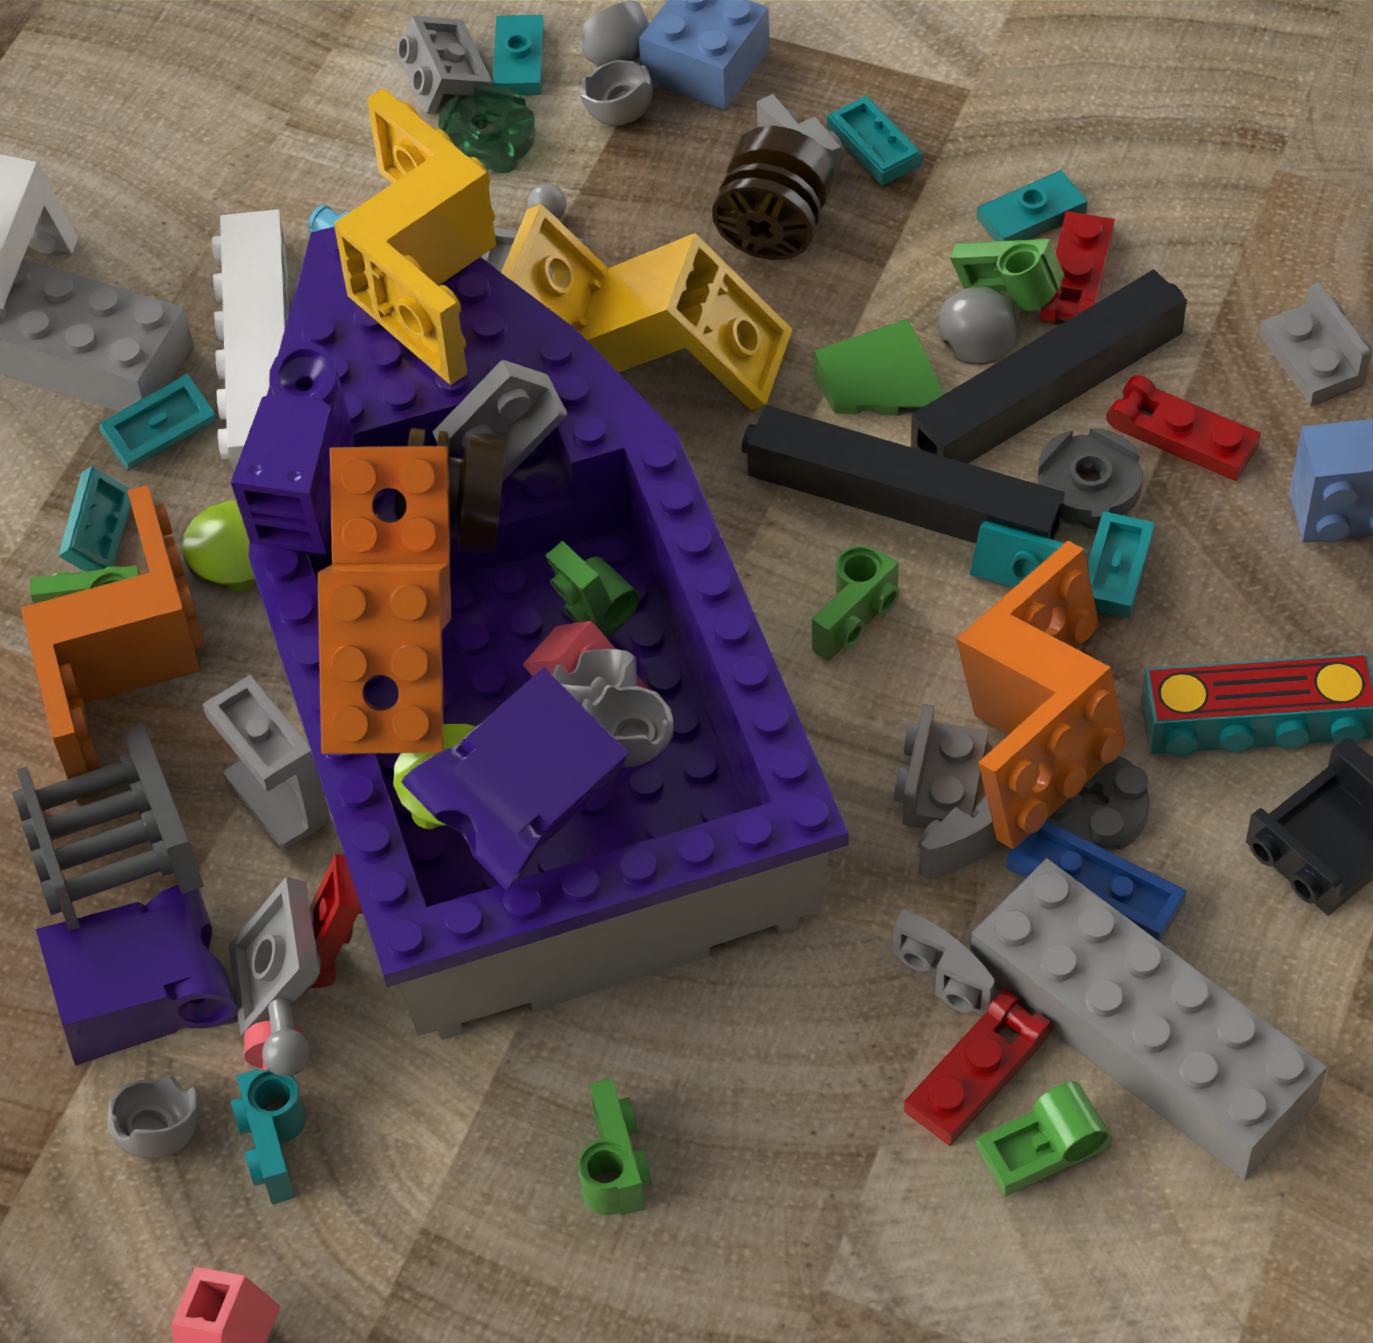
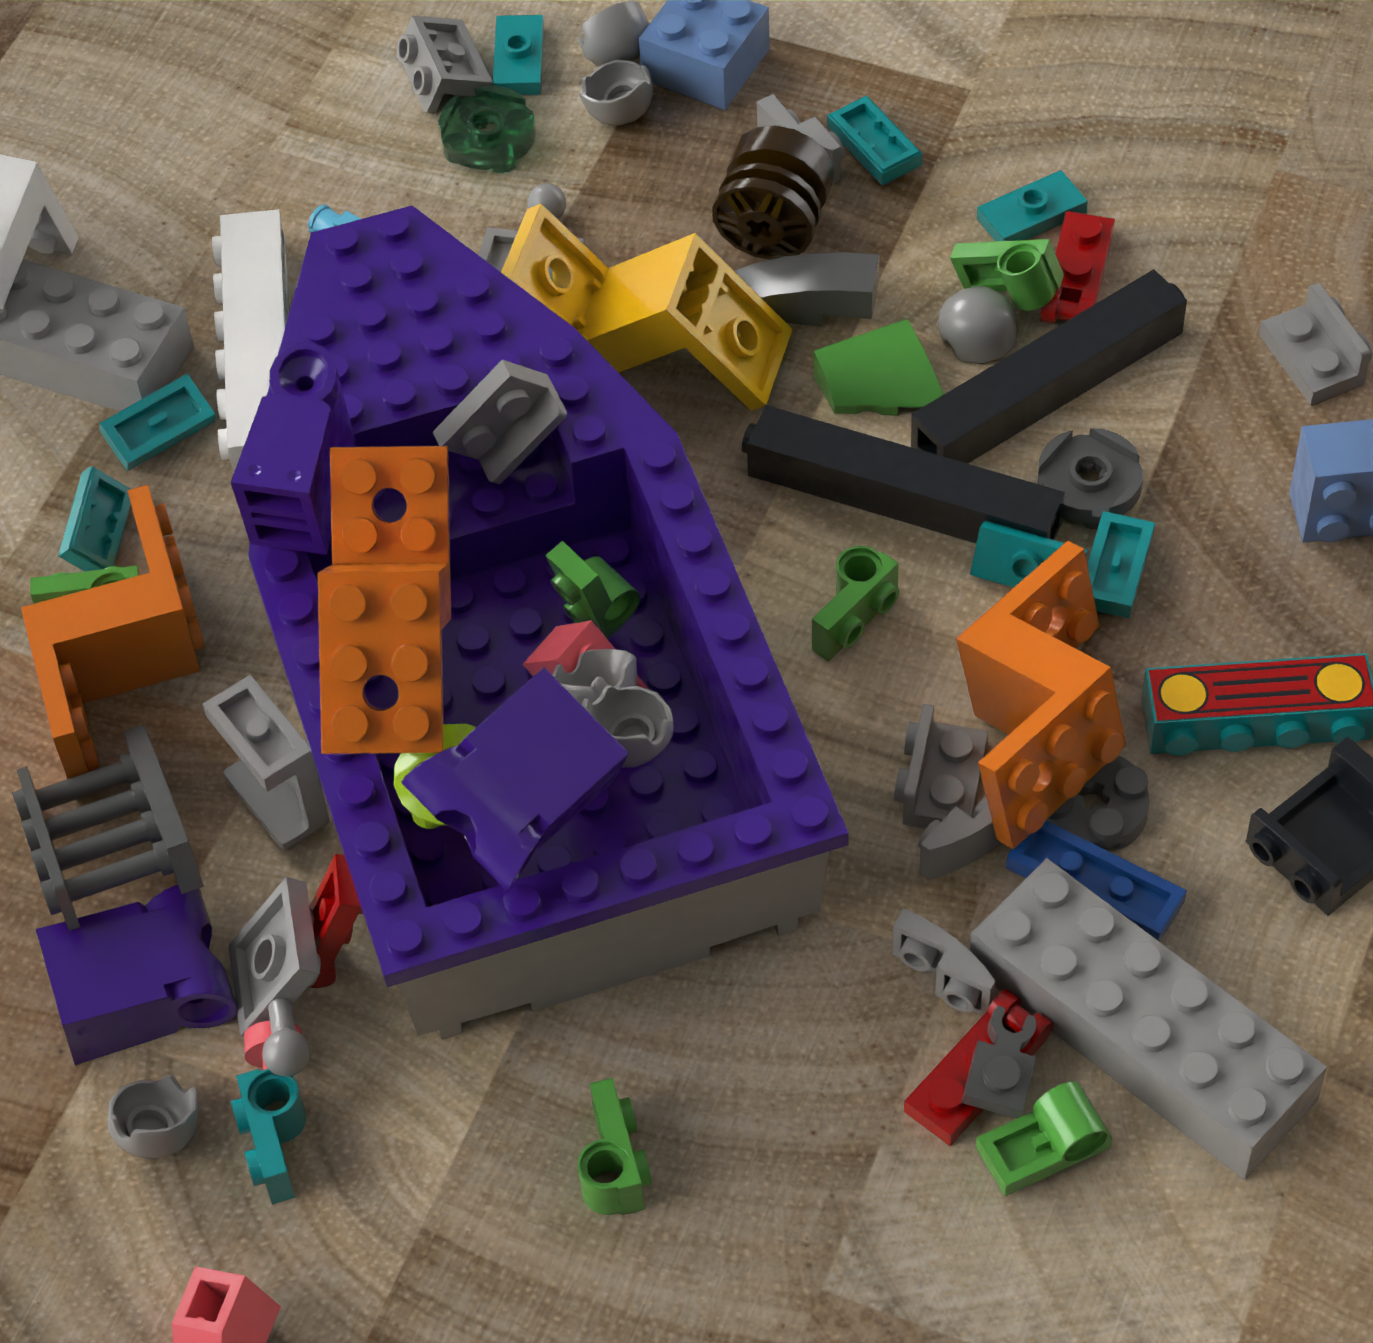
lime dish [182,500,256,593] -> none
yellow bracket [334,88,496,385] -> none
dark brown wheel [394,428,507,555] -> none
red plate [1106,375,1261,481] -> none
none -> dark grey slope [733,252,879,327]
none -> dark grey plate [961,1006,1036,1119]

